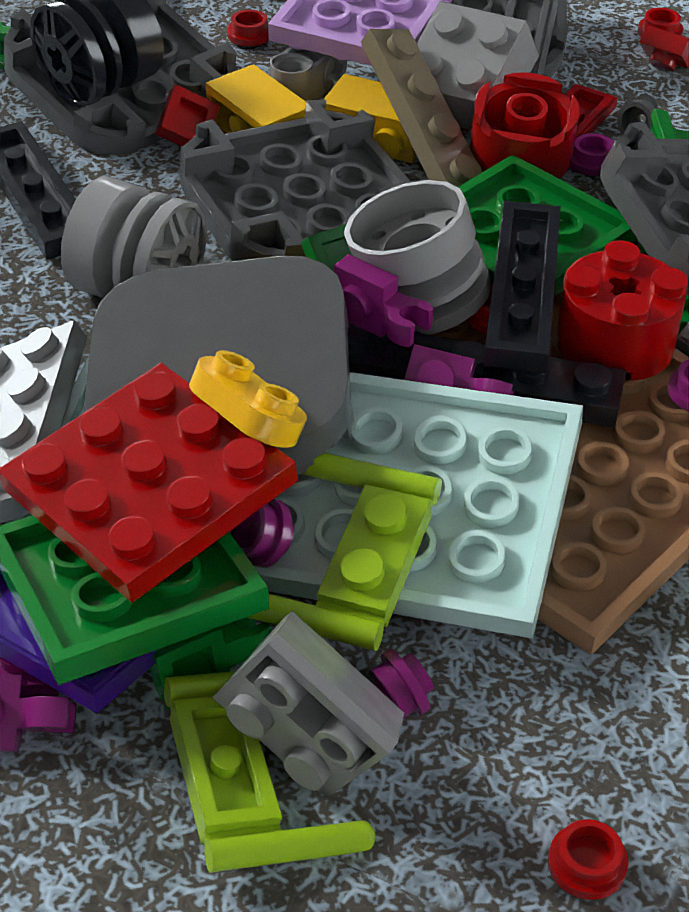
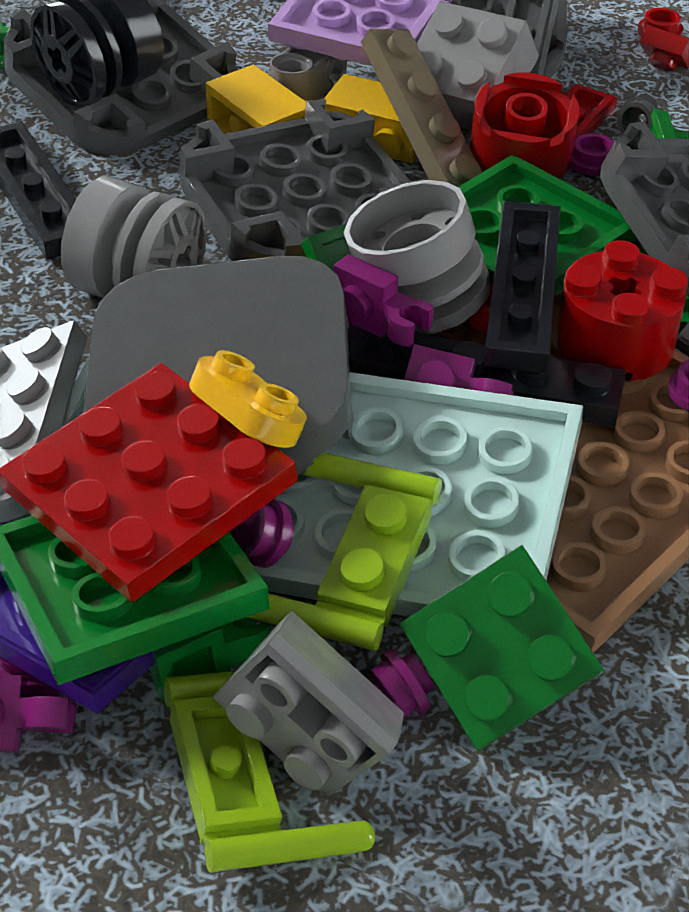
red plate [155,84,220,146] -> none
red plate [227,9,269,46] -> none
red plate [548,819,629,900] -> none
none -> green plate [399,545,605,750]

